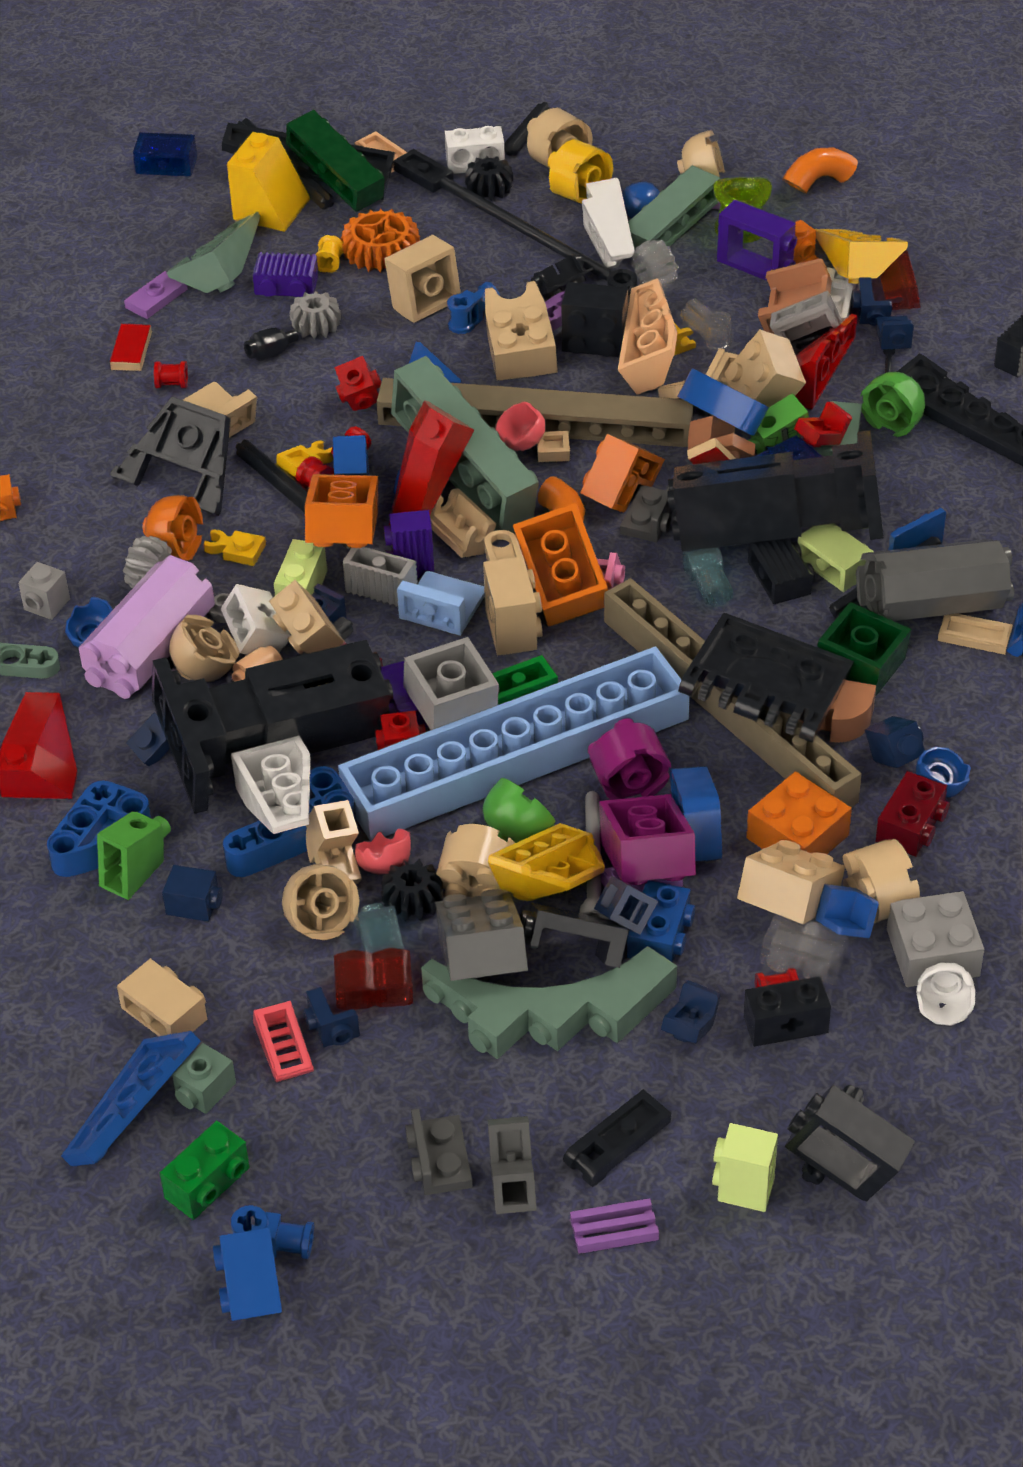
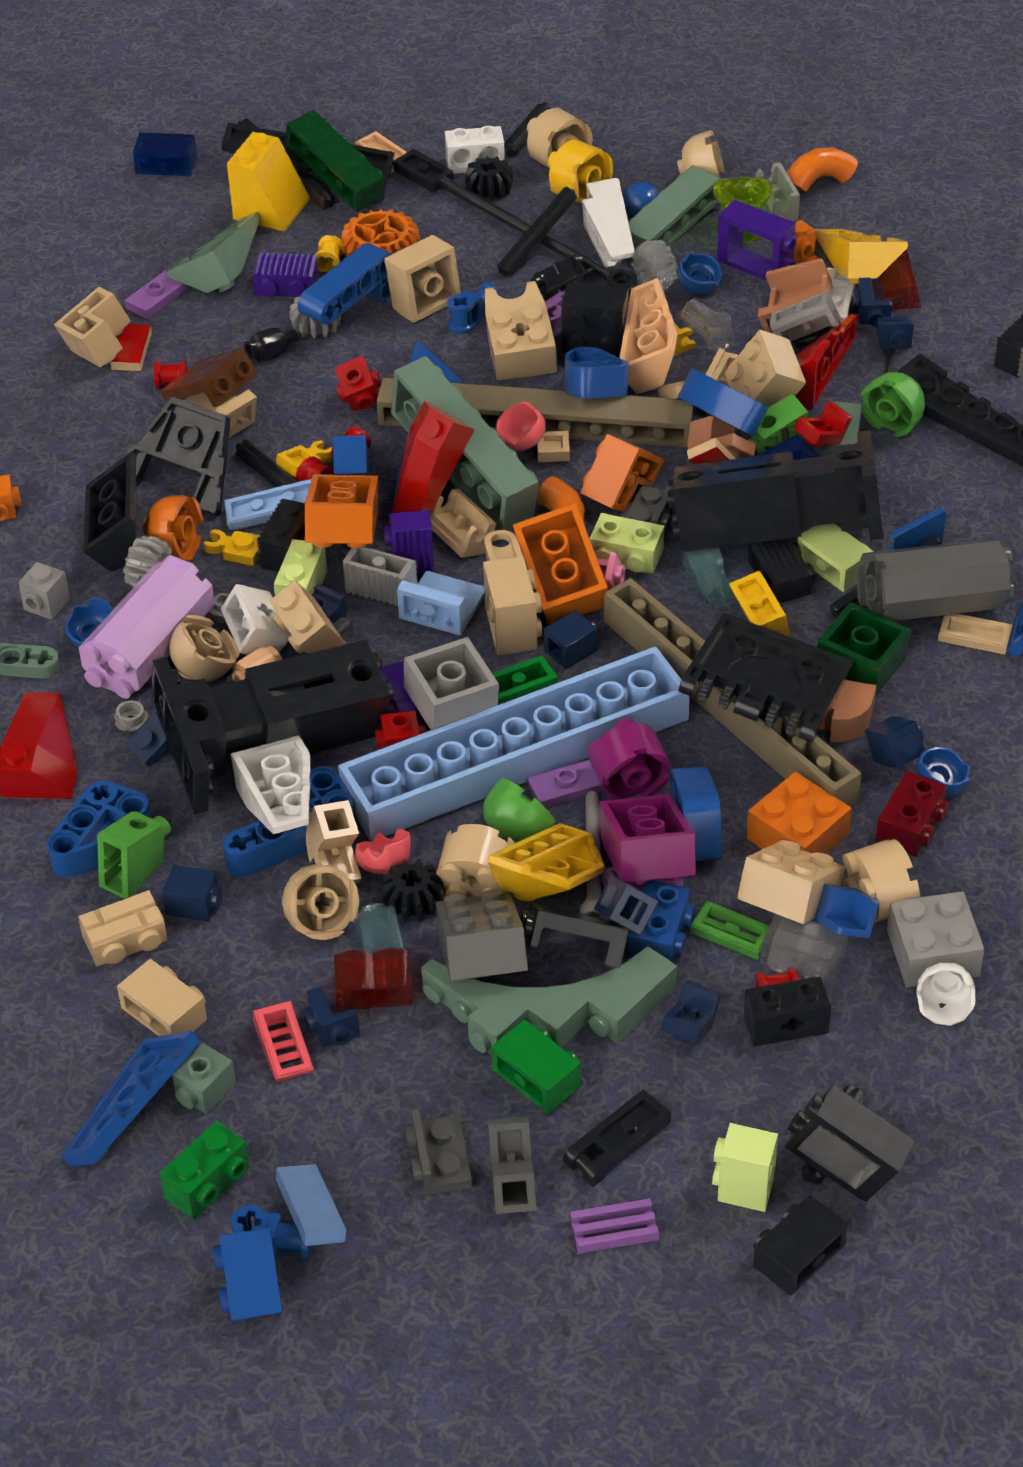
none -> tan brick [54,287,131,368]
none -> tan brick [78,890,168,967]
none -> black slope [83,452,137,571]
none -> light grey plate [114,700,149,731]
none -> reddish brown panel [160,348,258,407]
none -> light blue tile [225,479,311,530]
none -> black brick [257,499,305,572]
none -> medium blue tile [276,1164,346,1246]
none -> blue beam [298,243,393,325]
none -> green brick [491,1019,581,1114]
none -> black axle [497,187,577,277]
none -> medium lavender plate [527,759,604,808]
none -> dark blue brick [544,610,598,670]
none -> blue beam [564,347,629,398]
none -> yellowish green brick [589,513,664,574]
none -> blue hair [677,253,723,296]
none -> bright green tile [690,901,775,960]
none -> yellow hinge [729,571,791,637]
none -> light grey hinge [752,163,800,221]
none -> black brick [753,1195,848,1296]

